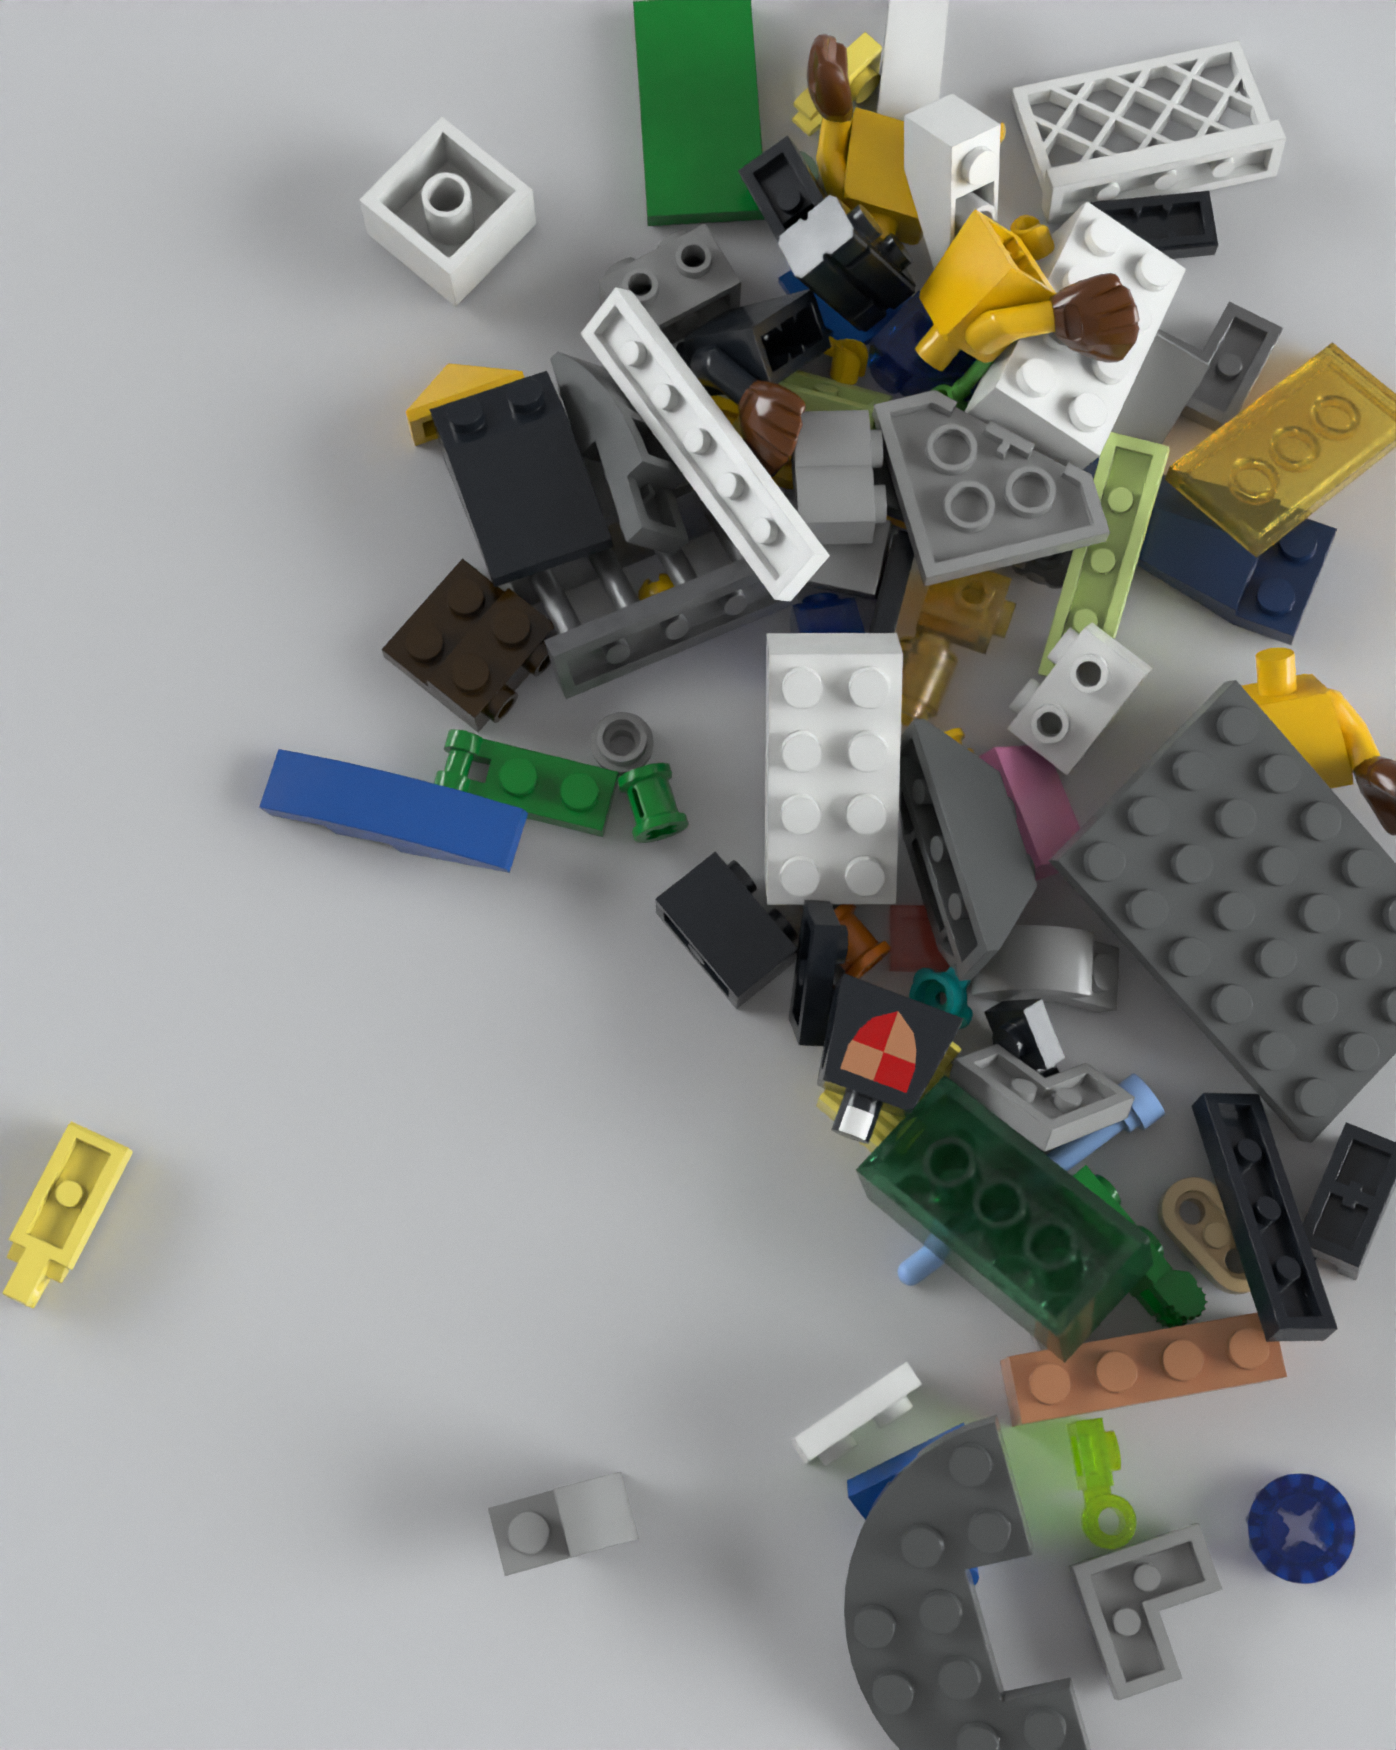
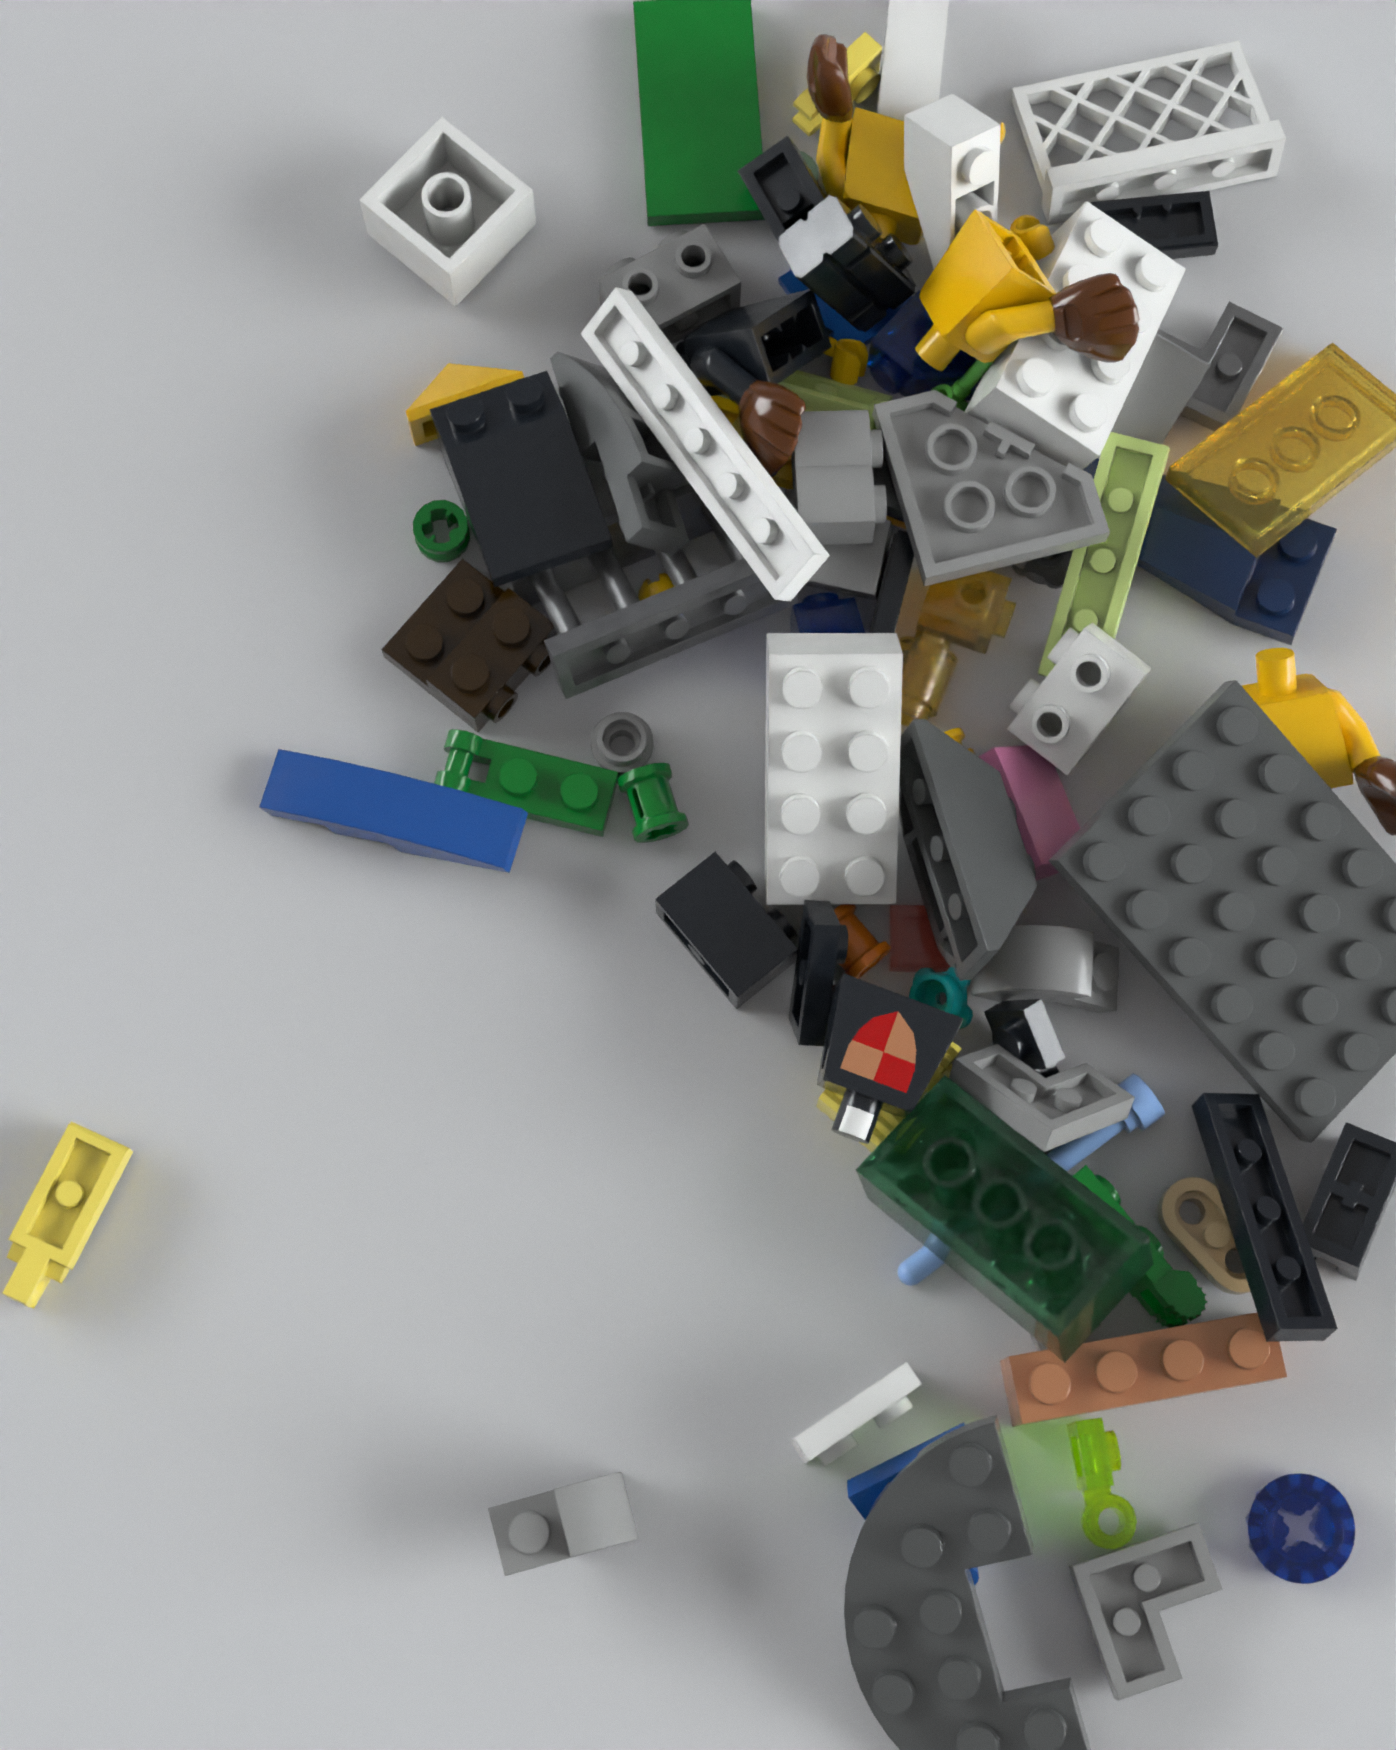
none -> green bush [413,500,470,563]

